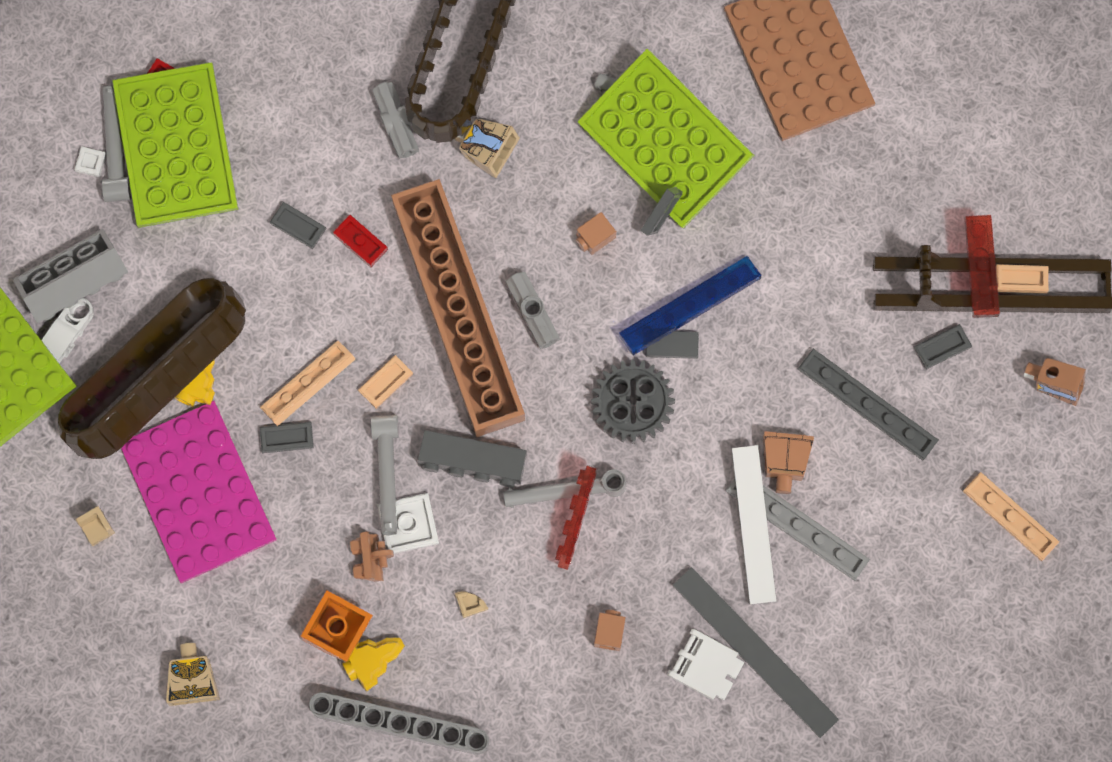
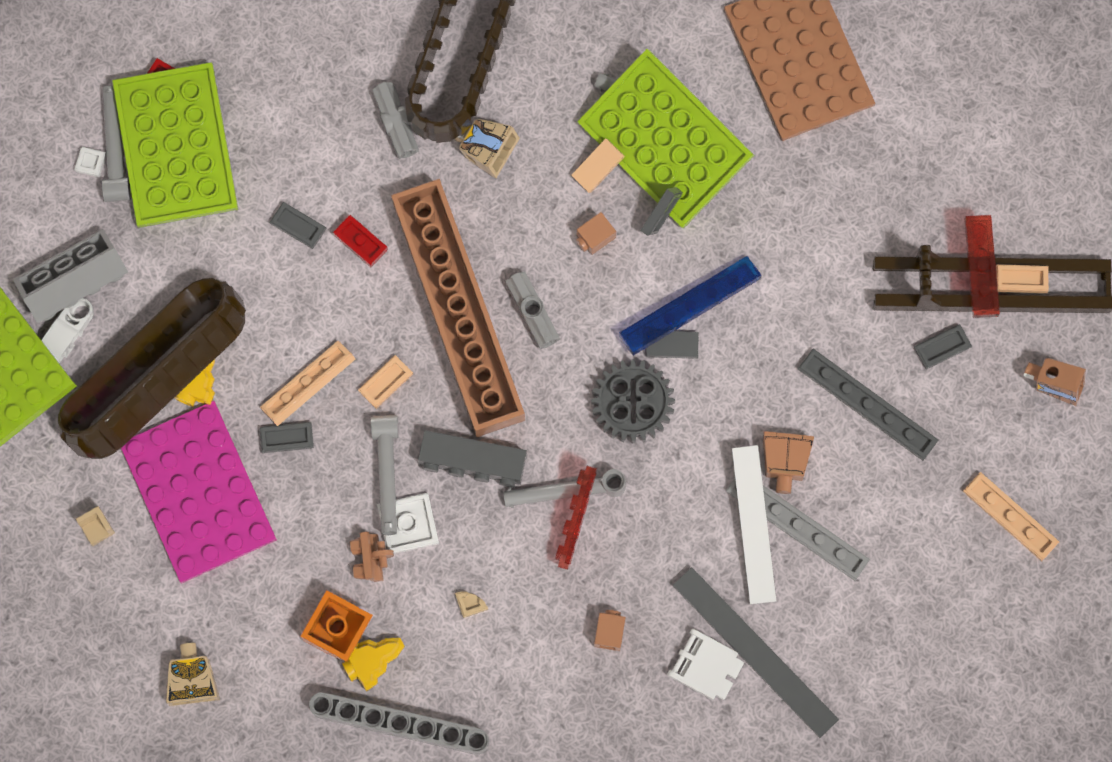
none -> light nougat tile [571,139,625,193]

